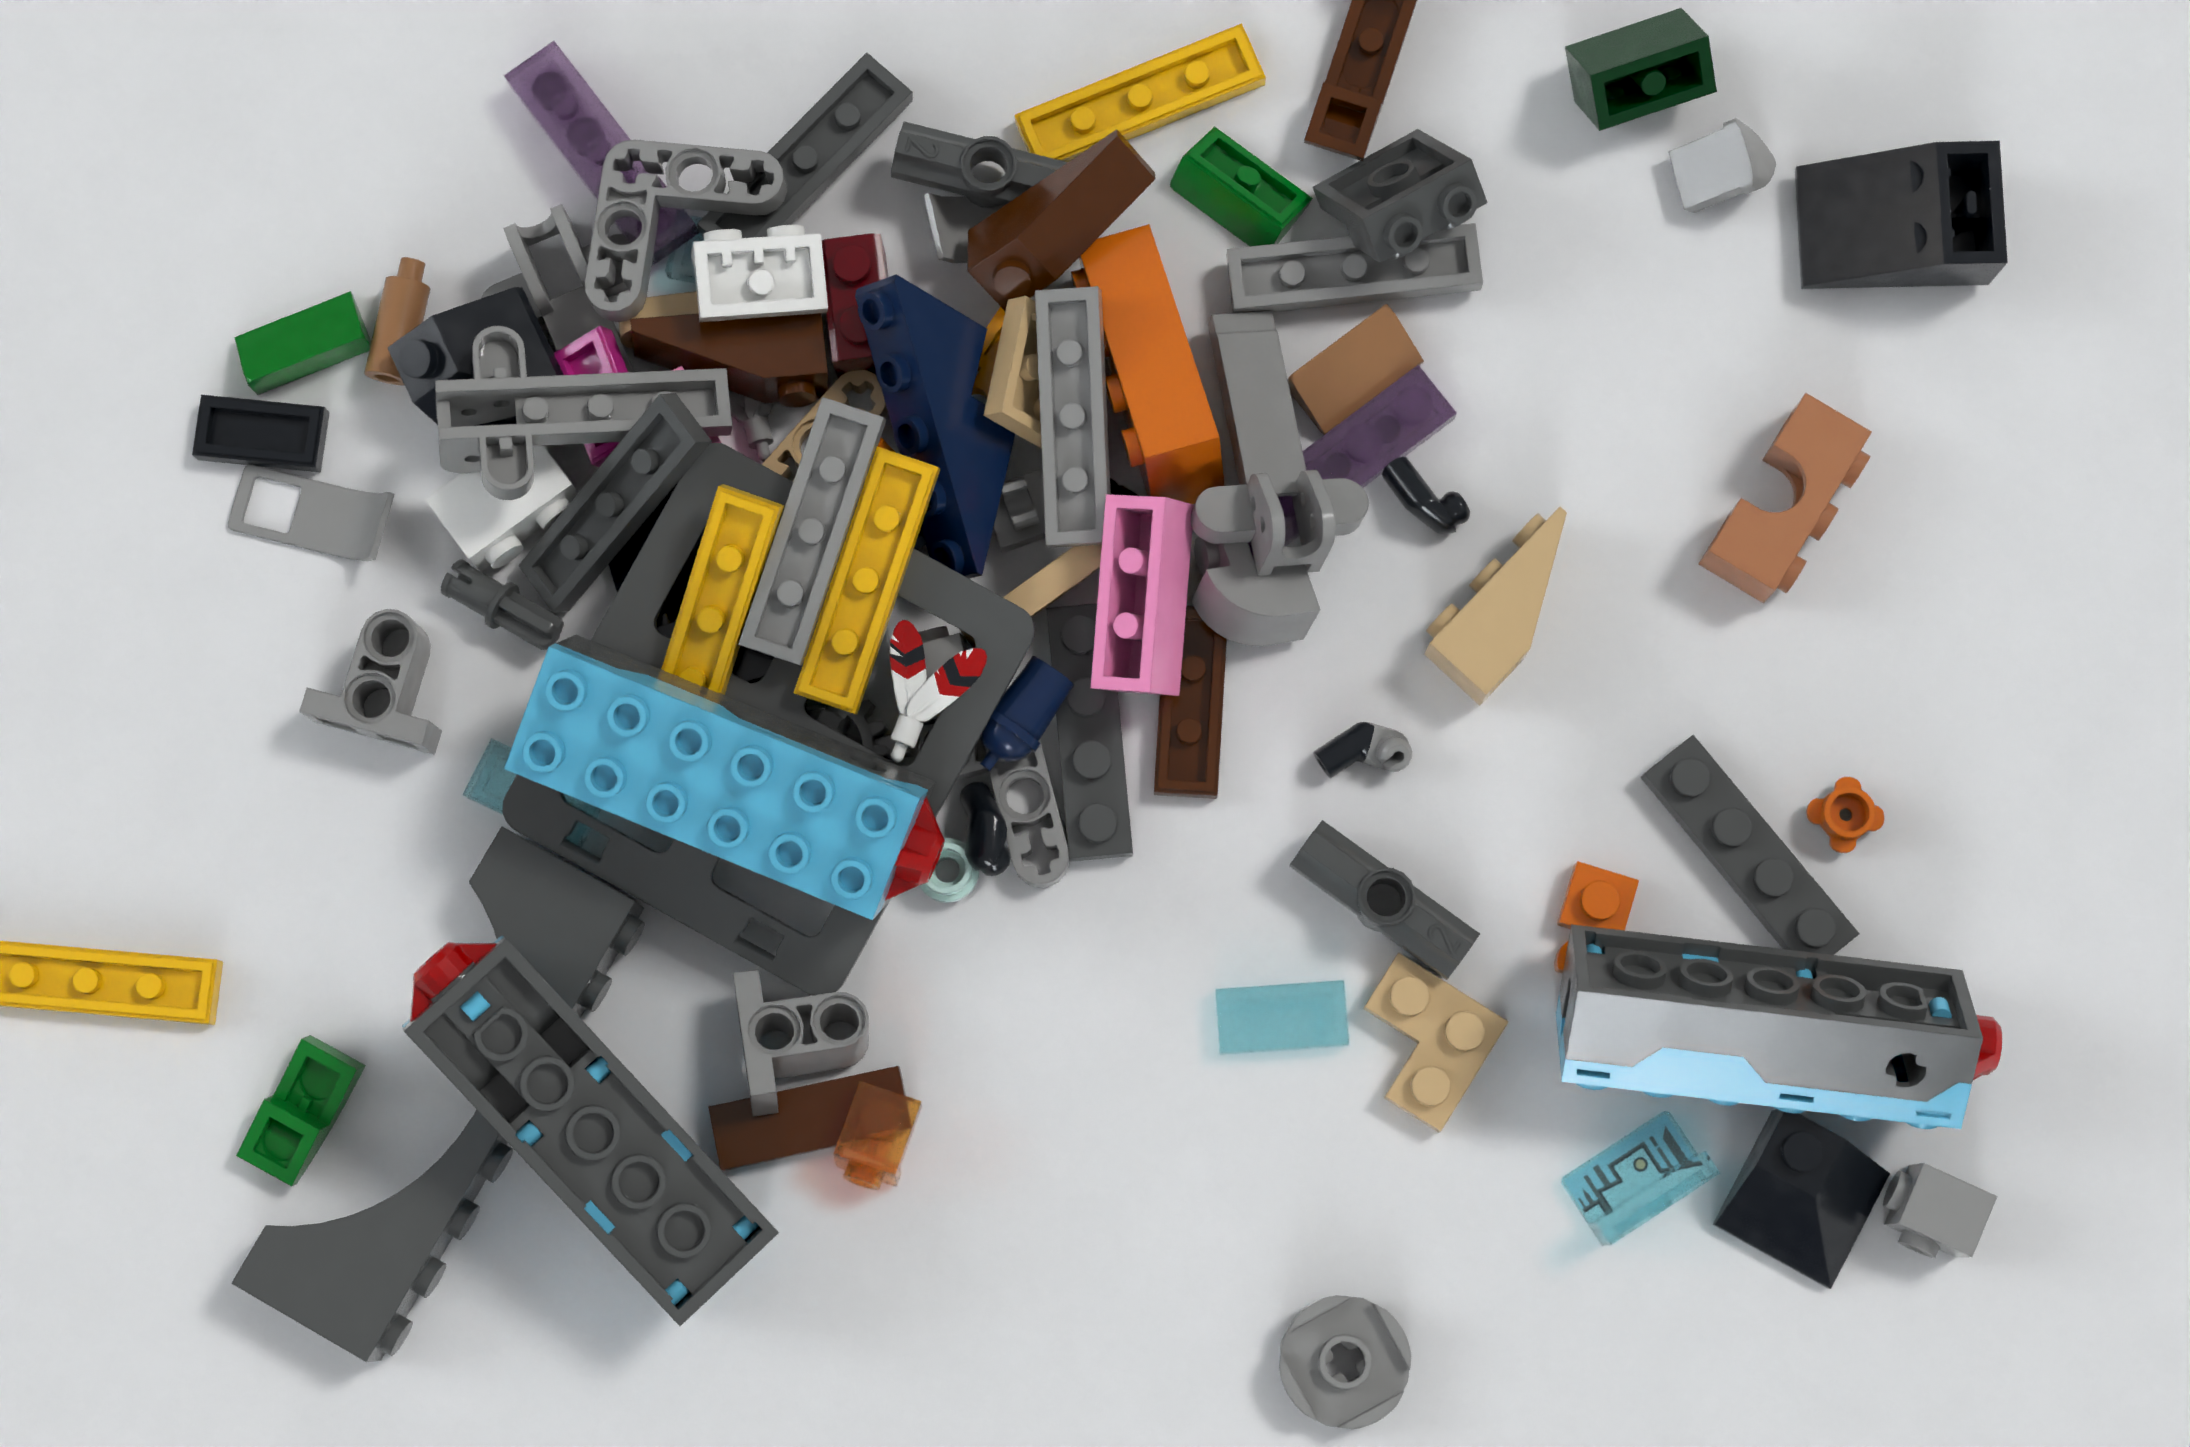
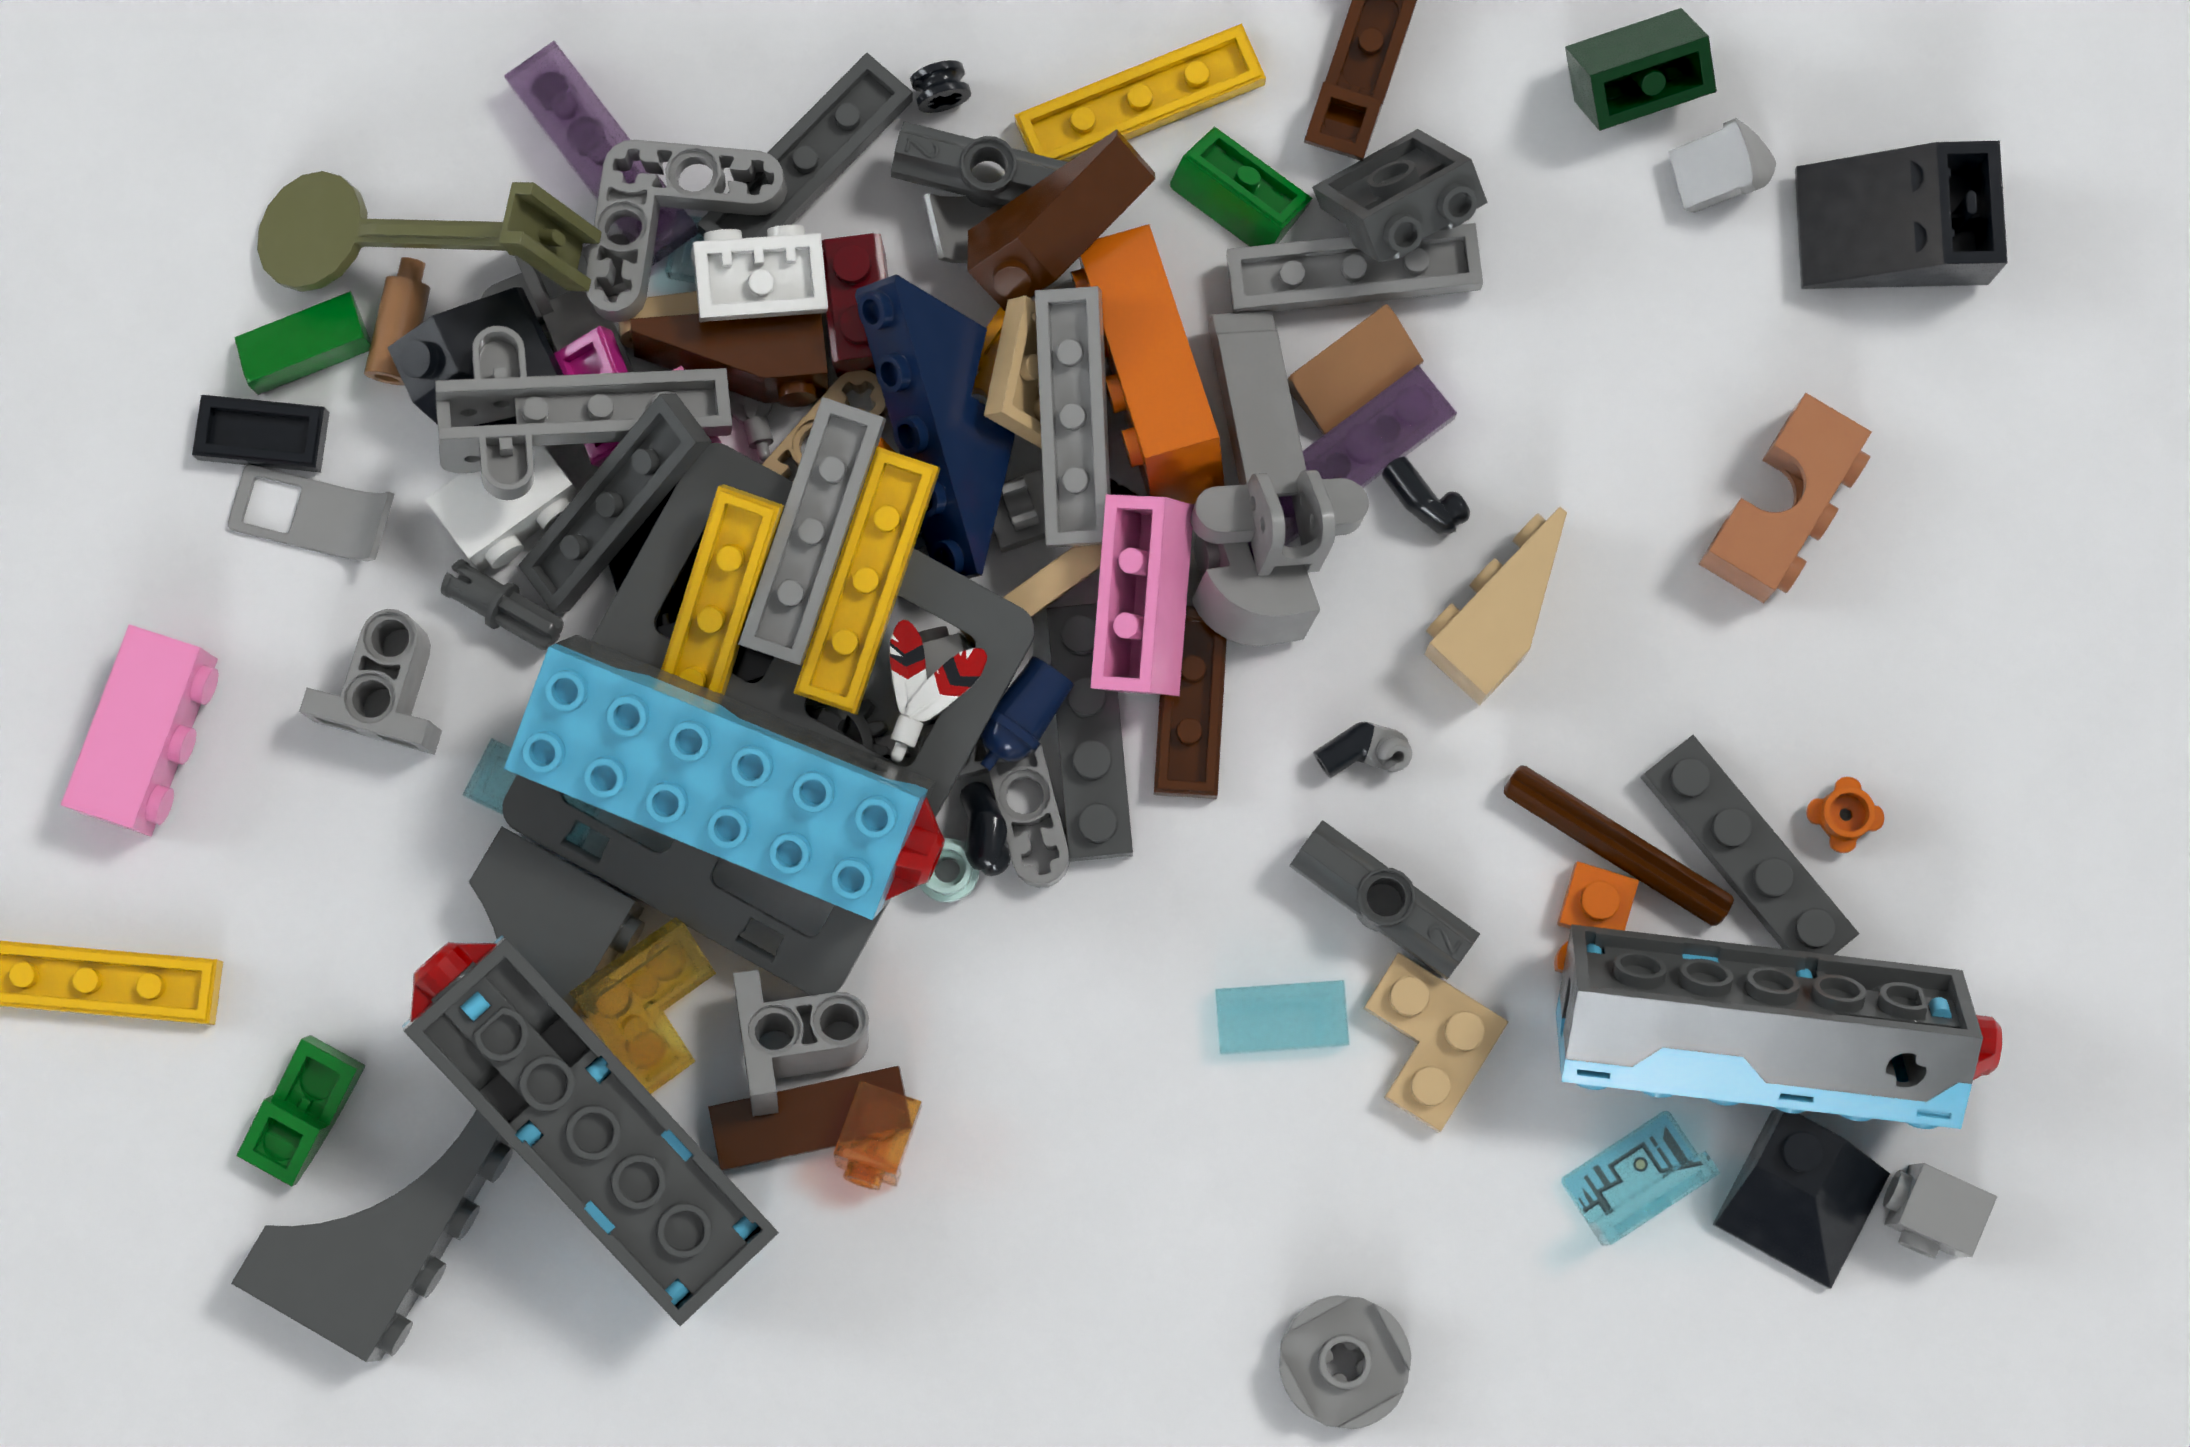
none -> bright pink brick [61,624,219,837]
none -> olive piece [257,171,602,292]
none -> clear yellow plate [569,917,716,1094]
none -> black bush [910,60,971,113]
none -> reddish brown axle [1504,765,1734,926]

